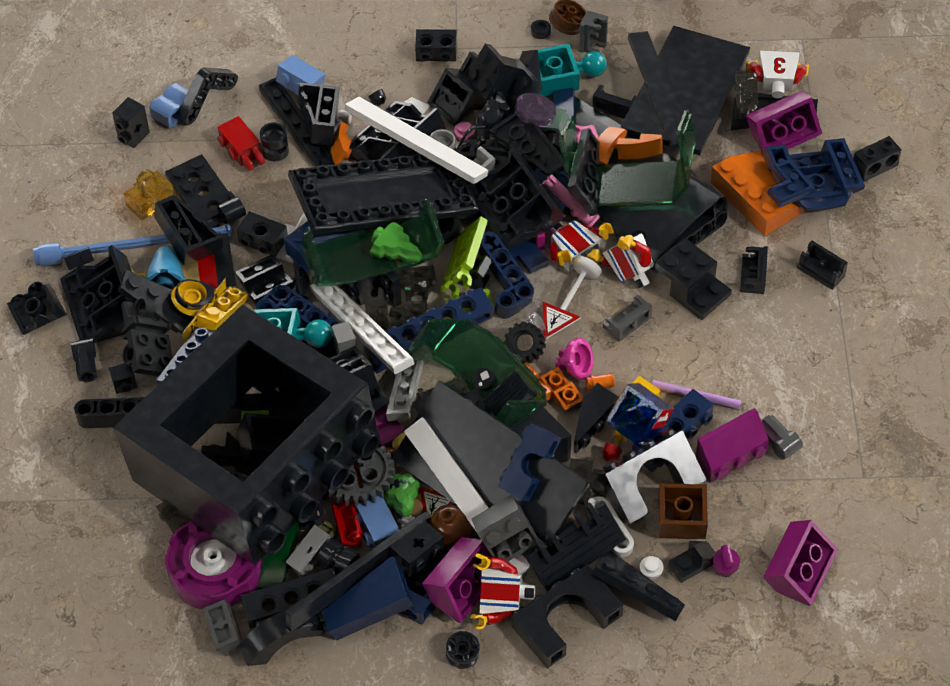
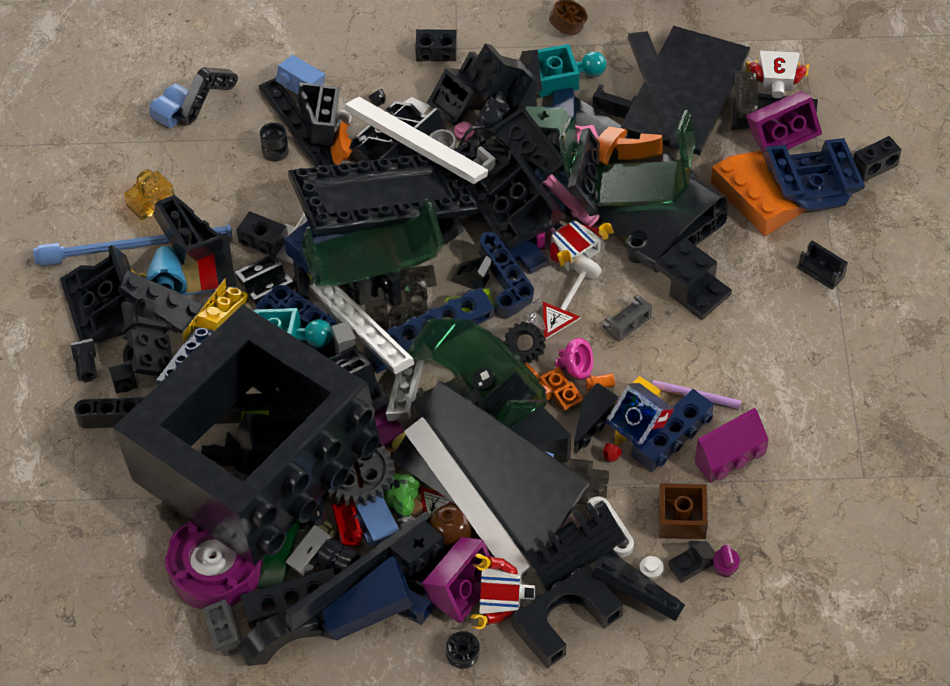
black slope [7,281,67,335] -> none
black piece [64,247,94,270] -> none
black brick [112,97,150,148] -> none
black hinge [165,154,246,228] -> none
yellow piece [171,279,214,317] -> none
red hinge [217,116,265,172] -> none
bright green rock [370,222,423,263] -> none
lime tile [440,216,488,298] -> none
dark grey slope [471,495,537,561] -> none
dark blue arch [498,423,562,501] -> none
clear purple tile [515,93,557,127] -> none
black tile [531,20,551,39] -> none
dark grey hinge [579,10,608,53] -> none
torso [586,233,654,289] -> none
arch [597,429,707,524] -> none
black hinge [740,246,768,294] -> none
dark grey piece [762,415,803,460] -> none
magenta slope [763,520,838,606] -> none
dark blue tile [767,159,815,208] -> none

